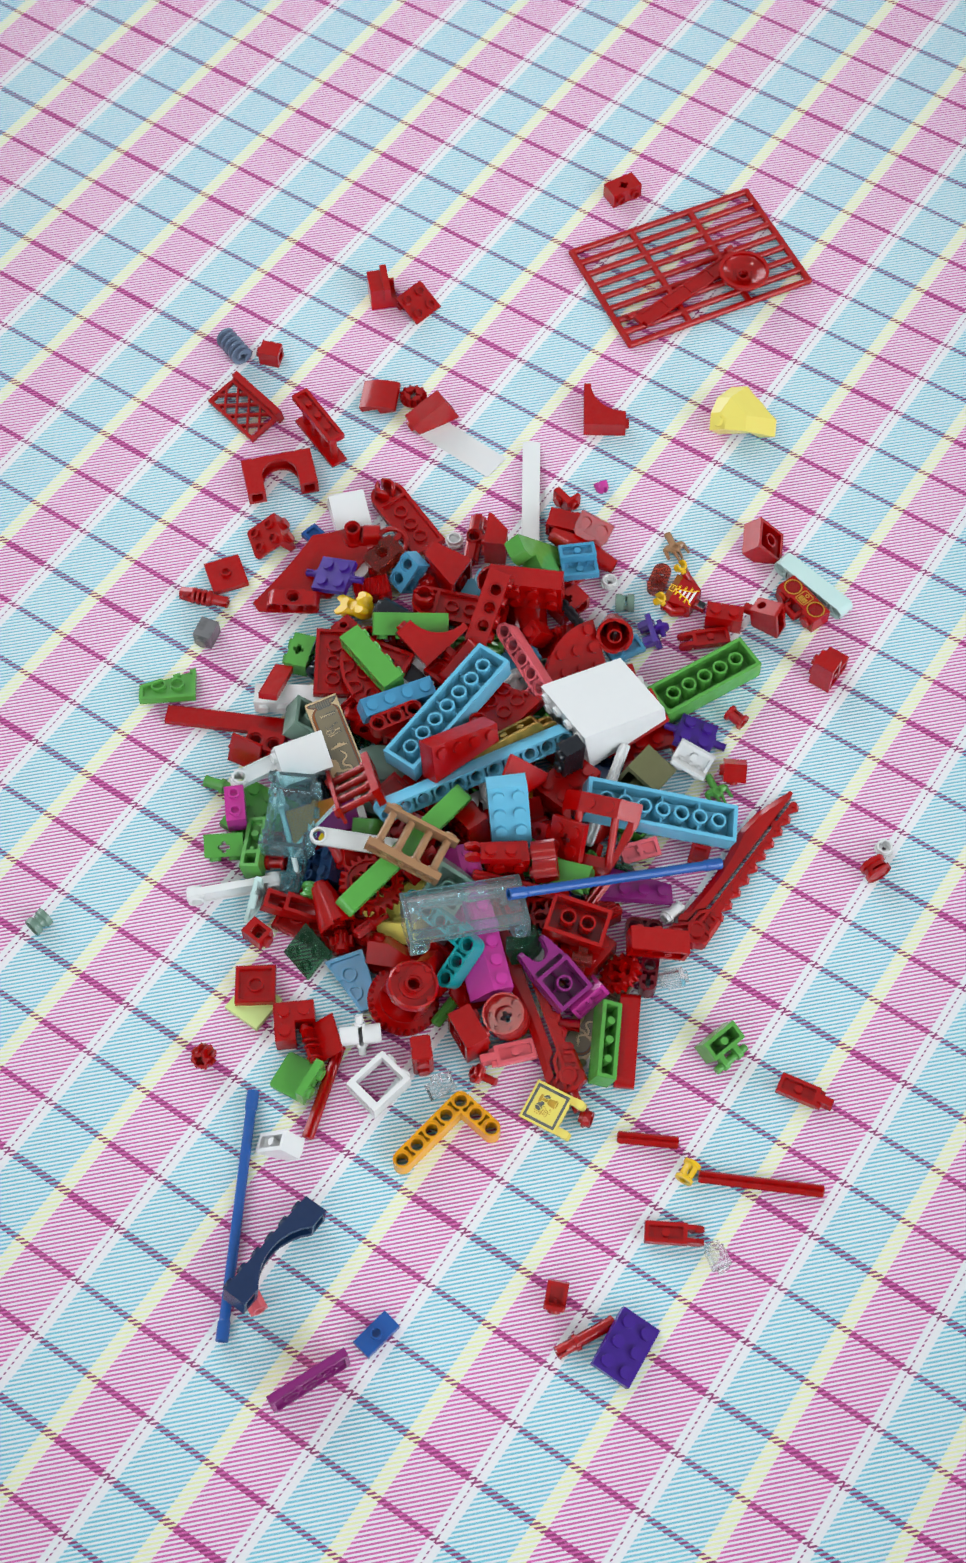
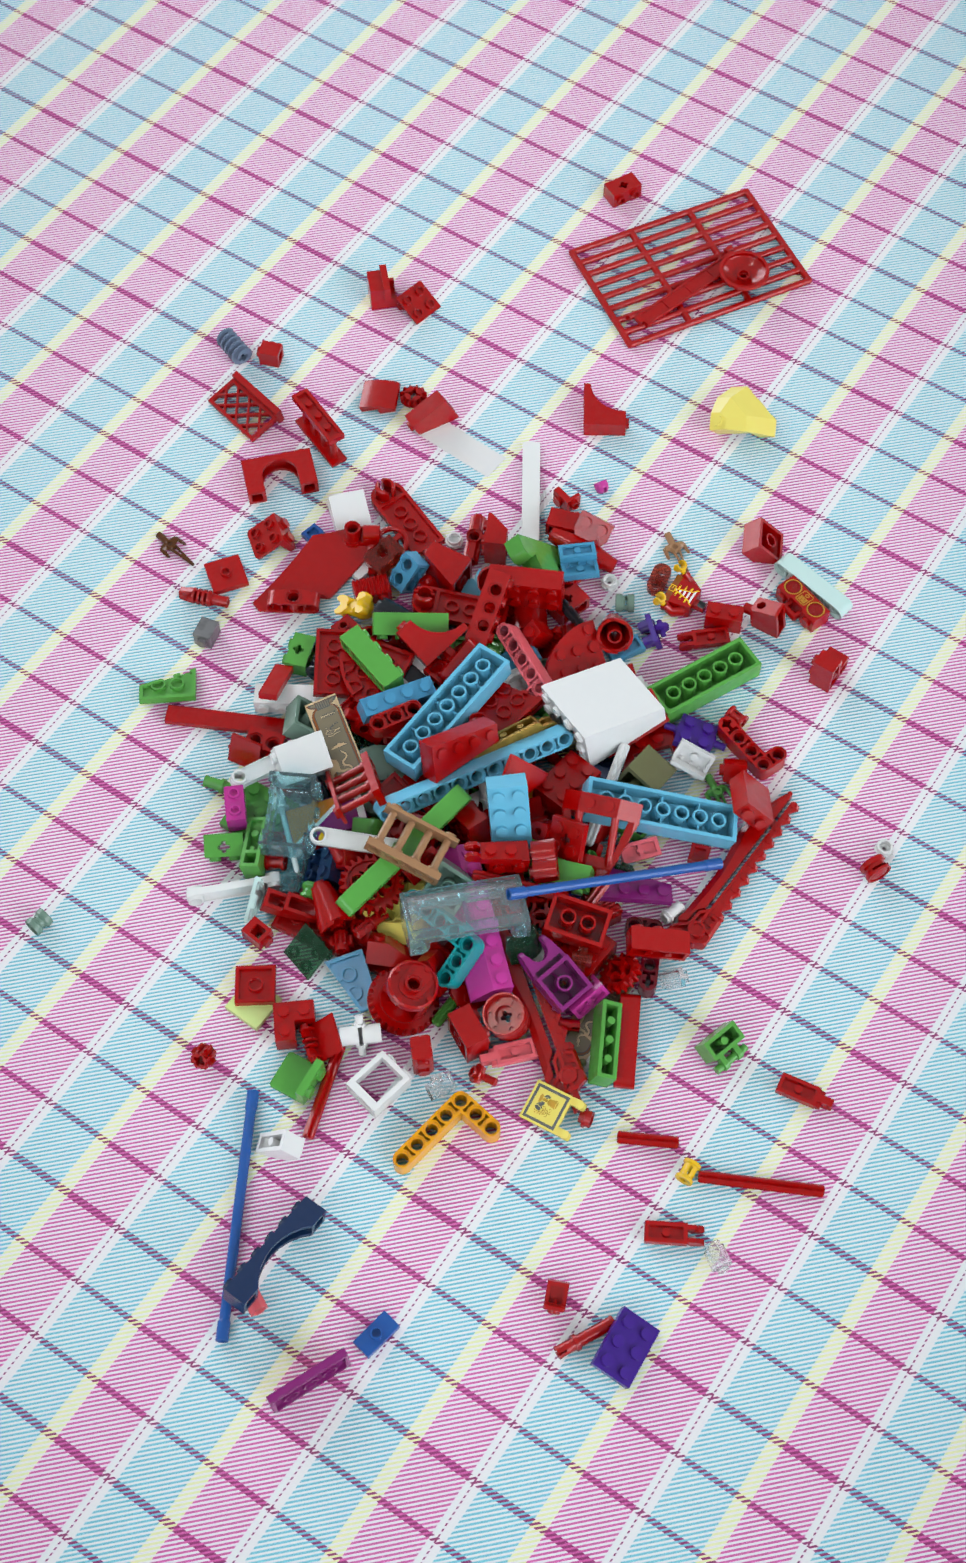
dark purple plate [306,556,364,595] -> none
black brick [553,734,586,777] -> none
none -> reddish brown piece [156,532,195,566]
none -> red beam [717,716,787,780]
none -> red brick [729,770,774,832]

